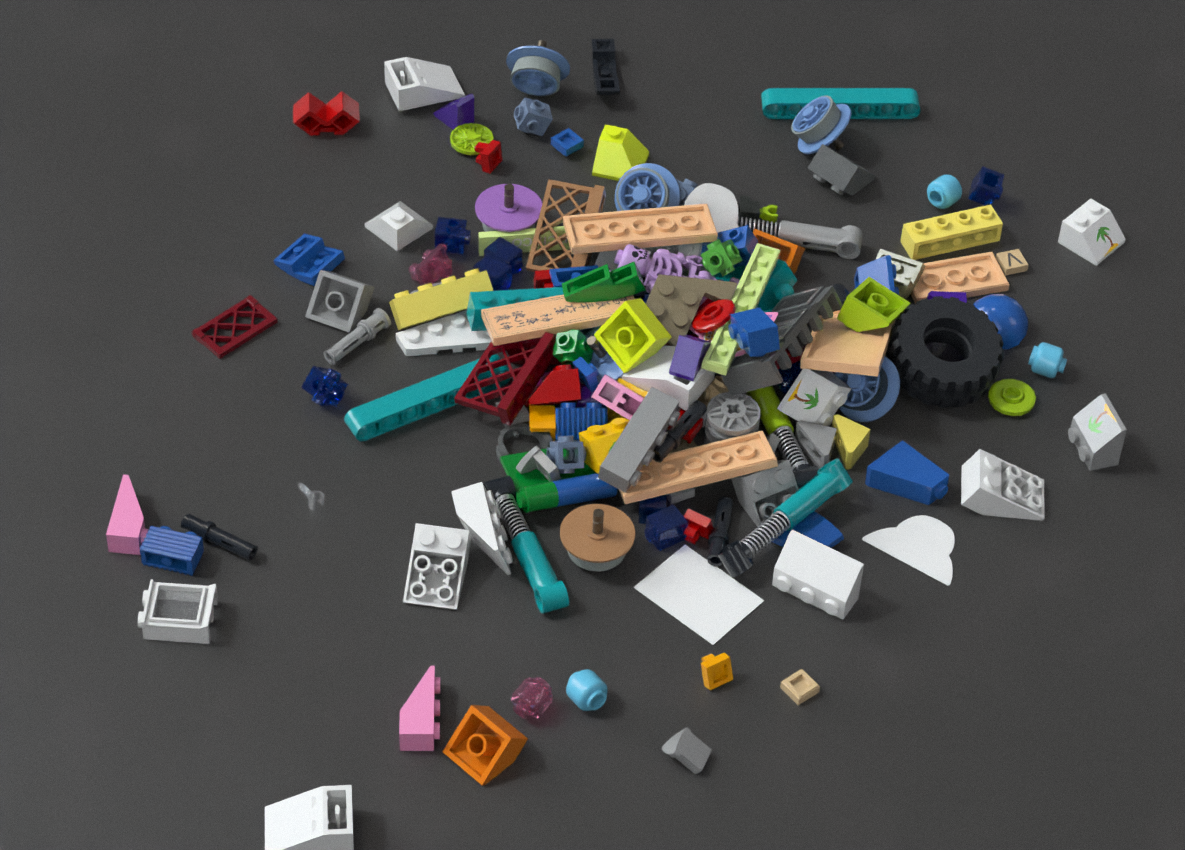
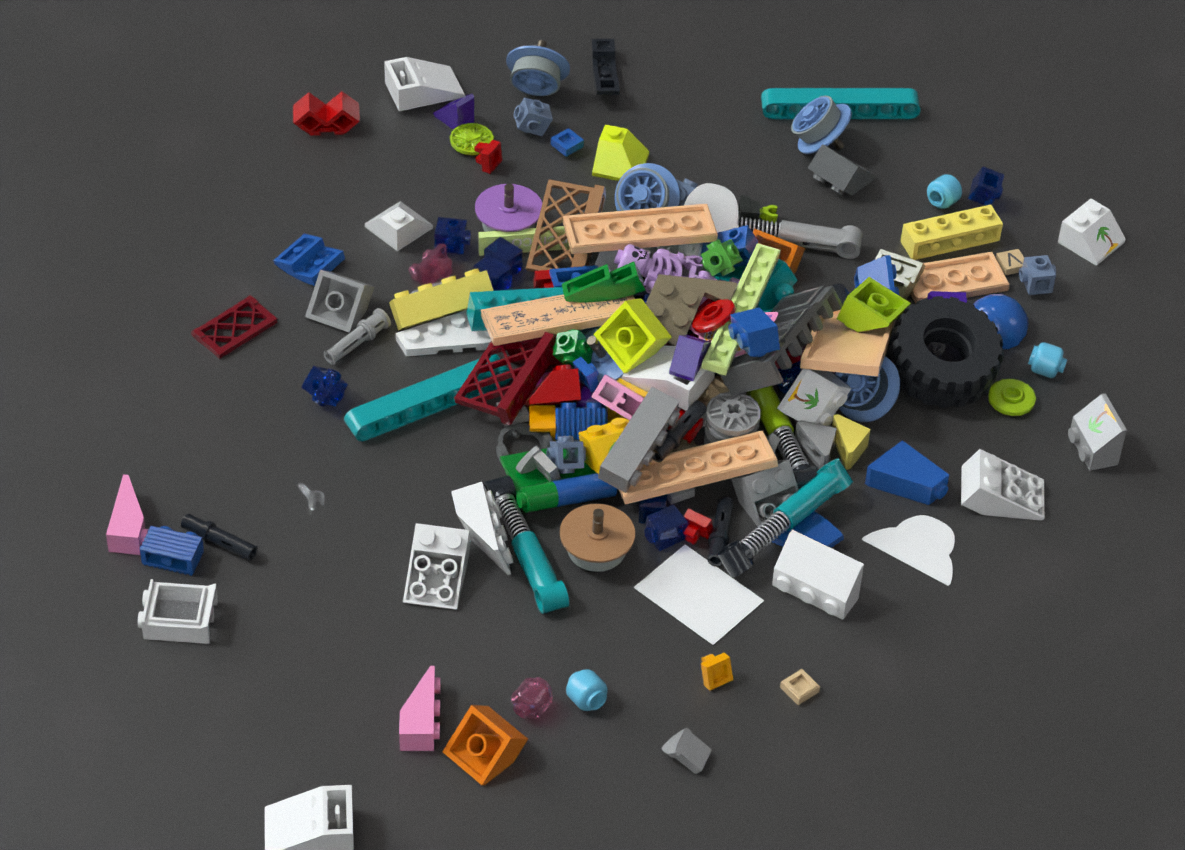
none -> sand blue brick [1019,255,1056,295]

